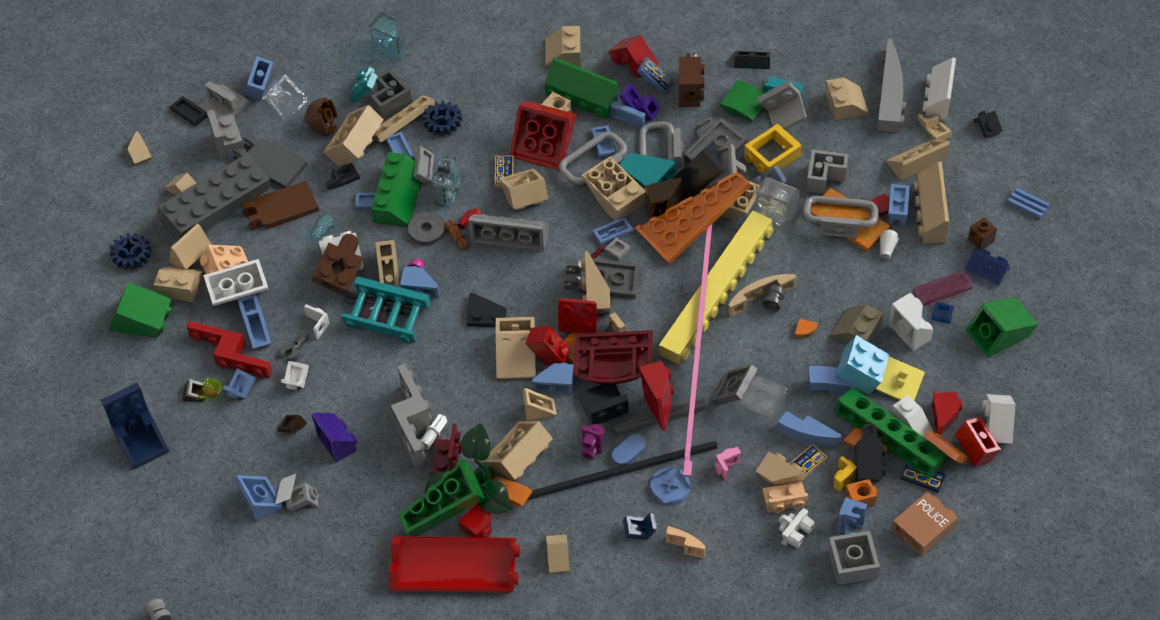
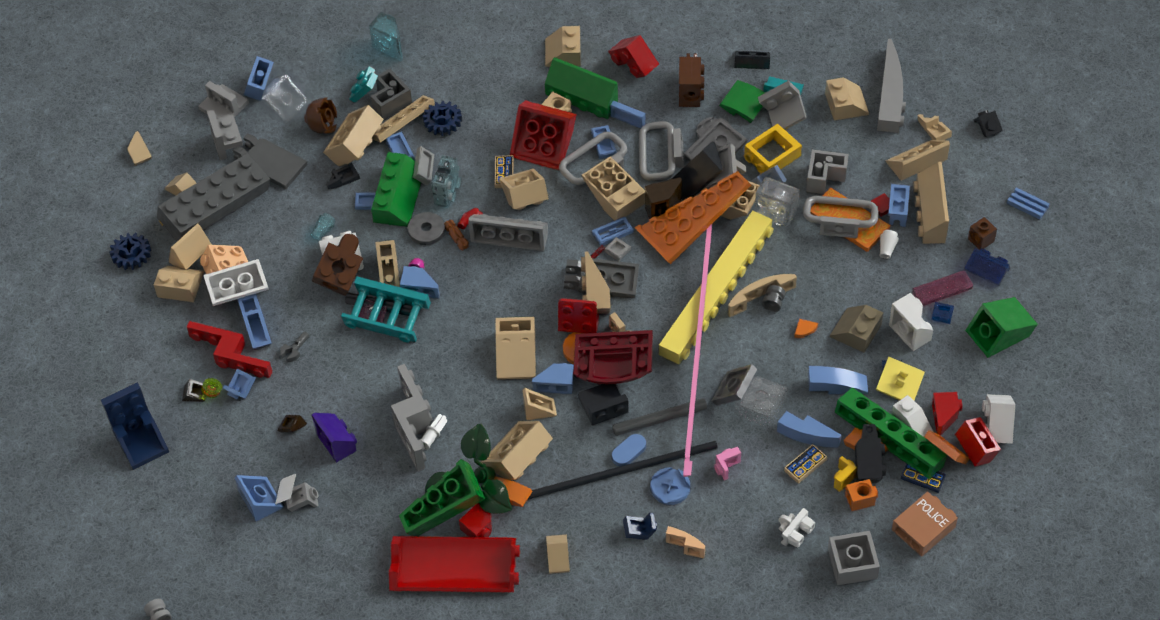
green slope [108,282,172,338] -> none
black tile [170,96,208,127] -> none
reddish brown tile [241,181,319,231] -> none
white bracket [281,361,309,390] -> none
white bracket [304,304,329,340] -> none
dark red bracket [430,424,462,476] -> none
black wing [467,293,507,327] -> none
red brick [525,326,570,366] -> none
magenta hips [582,424,605,460] -> none
dark purple brick [619,83,660,121] -> none
teal slope [619,153,678,190] -> none
tile [637,57,672,93] -> none
red slope [639,361,674,431] -> none
tan slope [756,452,806,486] -> none
light nougat bracket [762,481,808,513] -> none
medium azure brick [836,335,889,394] -> none
medium blue hinge [836,497,867,535] -> none
white slope [922,58,956,122] -> none

